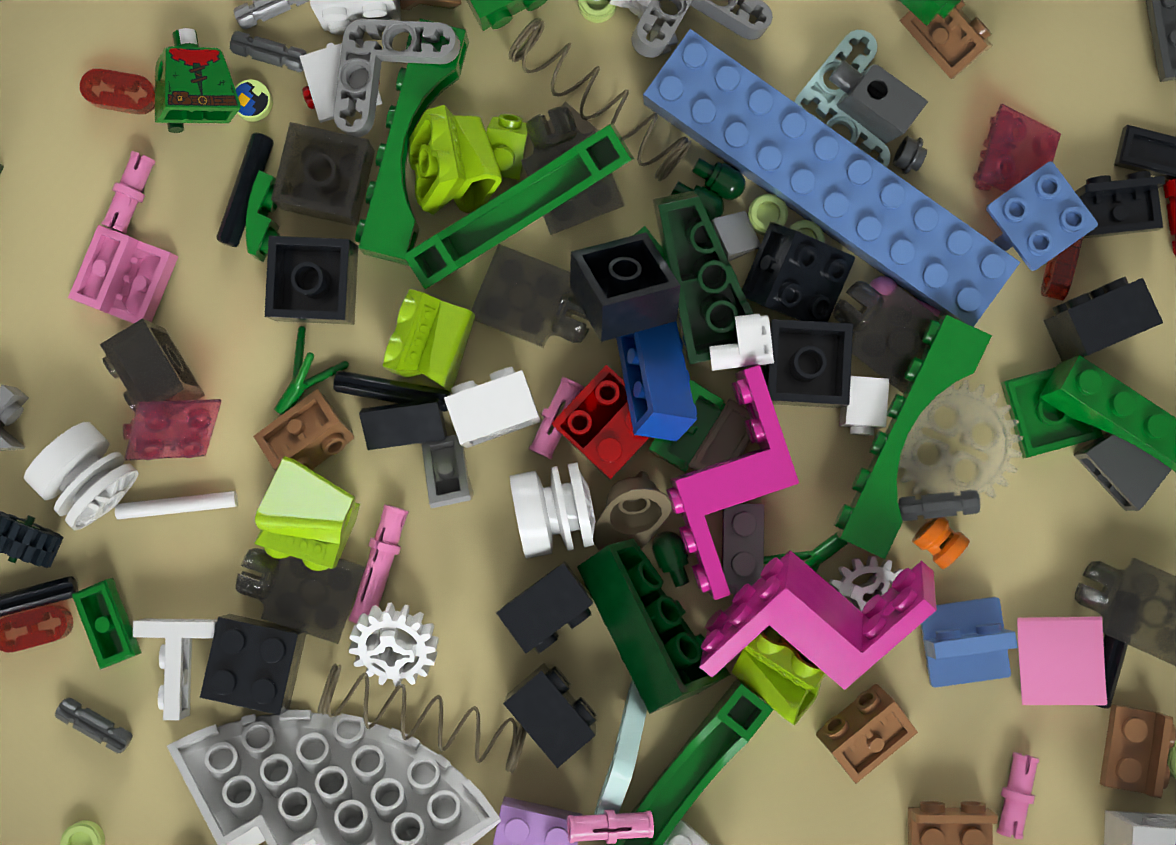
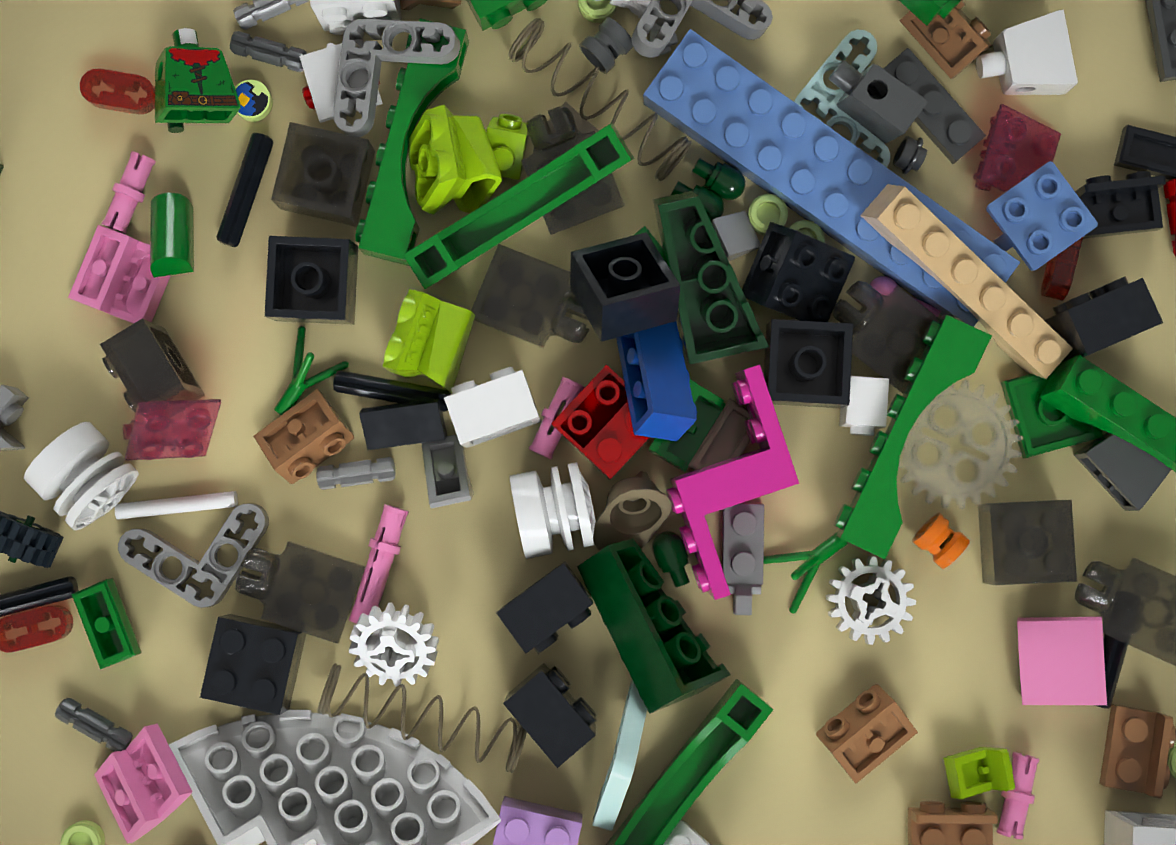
white bracket [133,618,217,721] -> none
green slope [246,170,282,262] -> none
lime piece [254,456,360,571] -> none
bright pink pin [567,809,654,844] -> none
dark pink bracket [700,550,937,690] -> none
white piece [709,313,774,371] -> none
lime piece [731,626,826,725] -> none
dark grey axle [898,490,980,521] -> none
medium blue bracket [921,597,1018,688] -> none
none -> bright pink slope [94,724,192,844]
none -> light grey beam [118,504,269,608]
none -> green brick [150,192,194,278]
none -> light grey axle [316,457,396,490]
none -> dark grey wheel [579,17,633,74]
none -> tan arch [860,184,1073,379]
none -> dark grey plate [883,48,986,164]
none -> lime bracket [943,747,1015,799]
none -> white torso [976,10,1078,95]
none -> clear smoke brick [978,500,1077,585]

